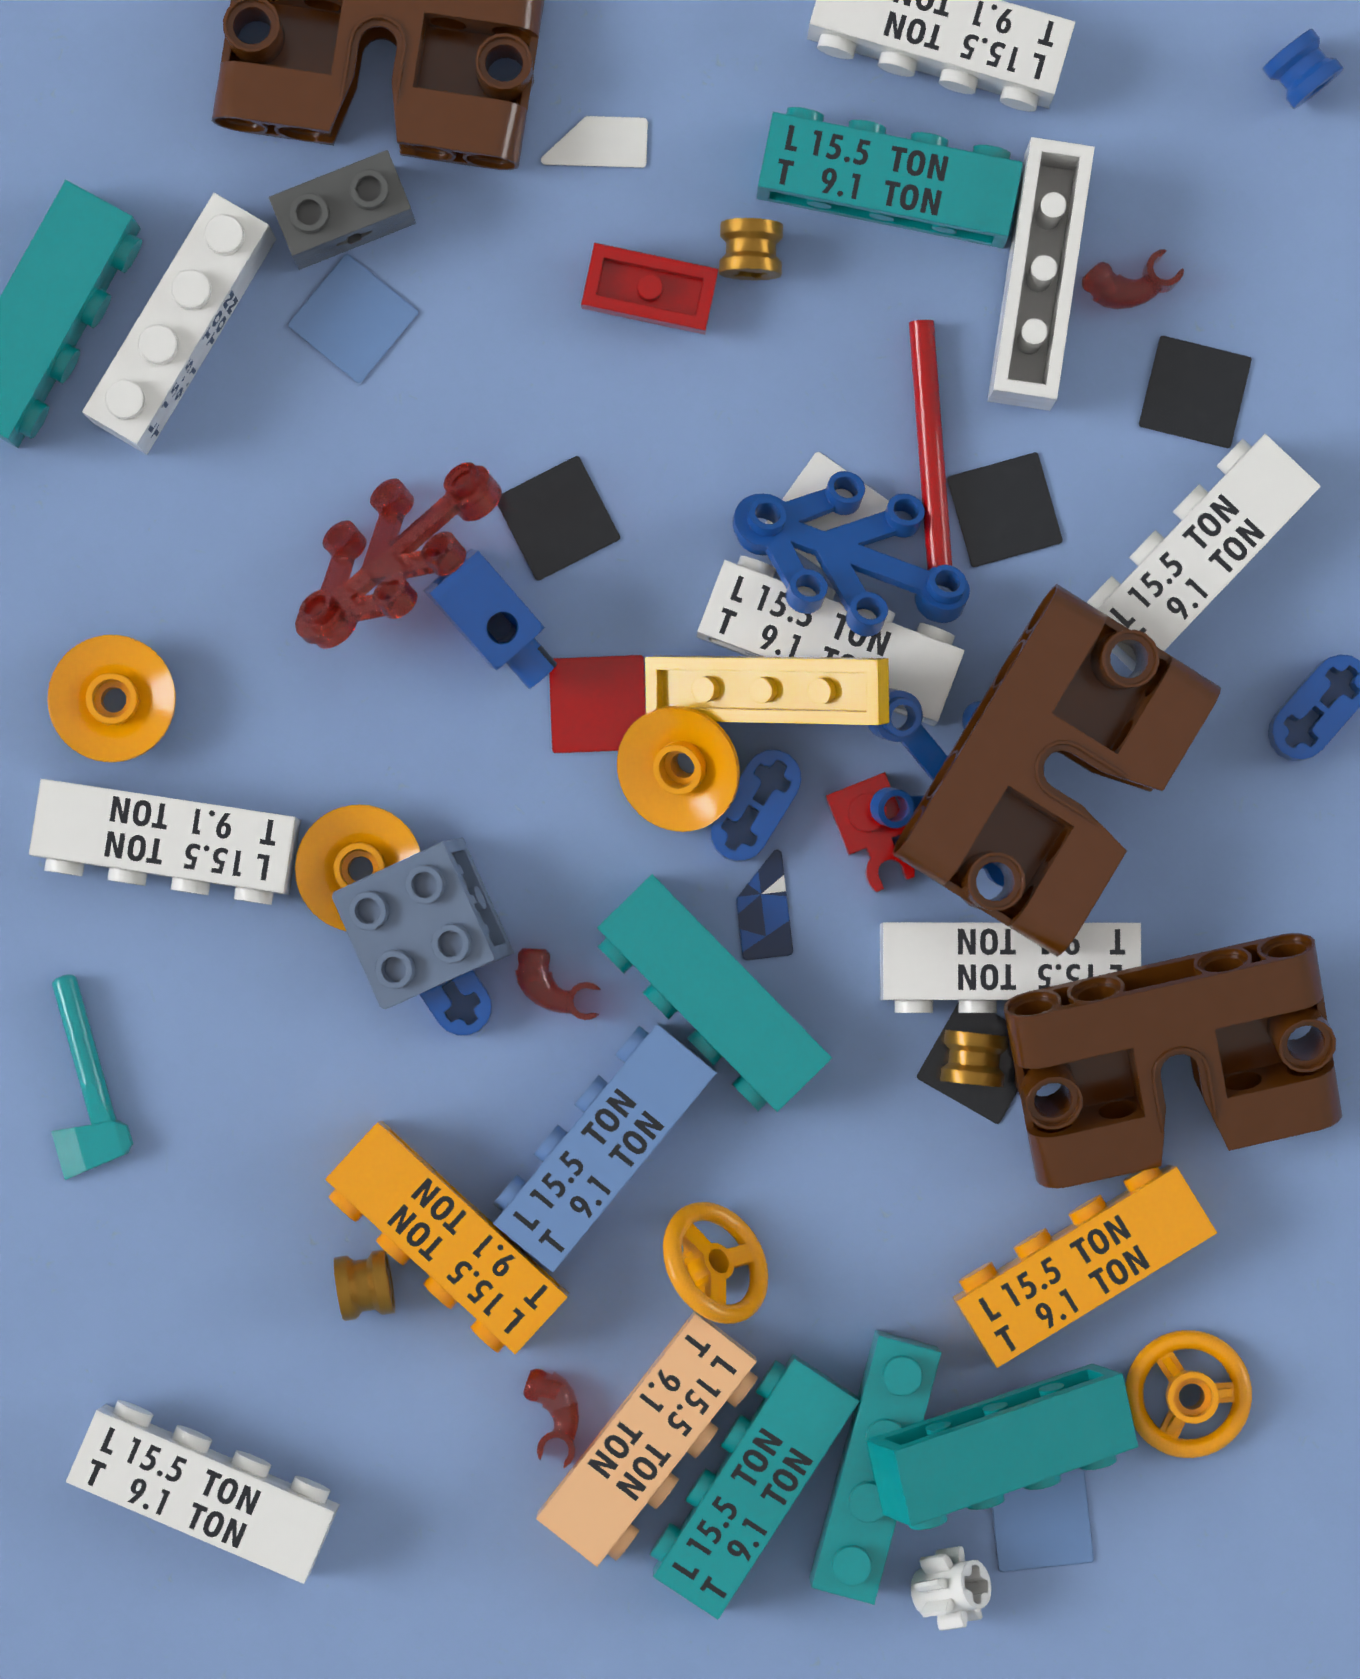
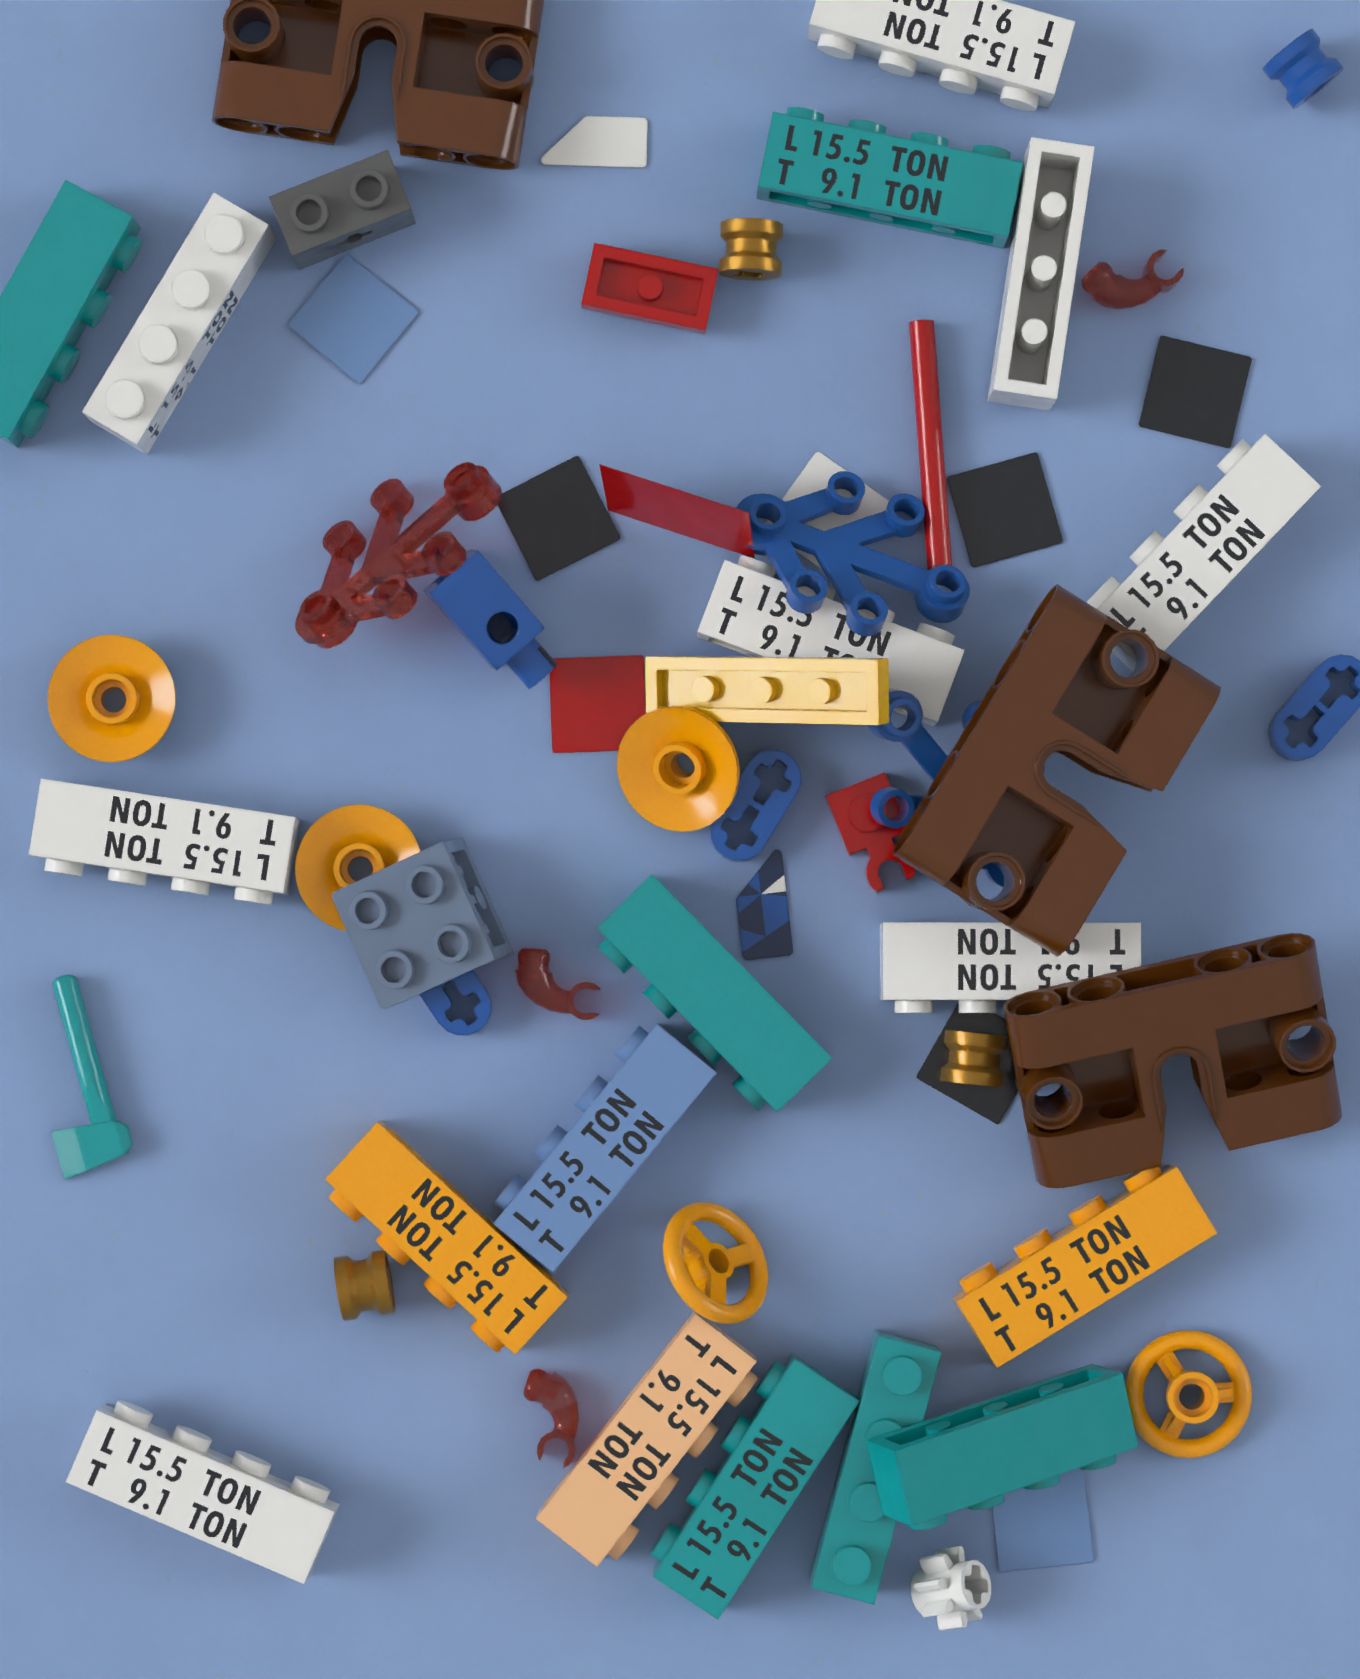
none -> red sticker [599,464,755,559]

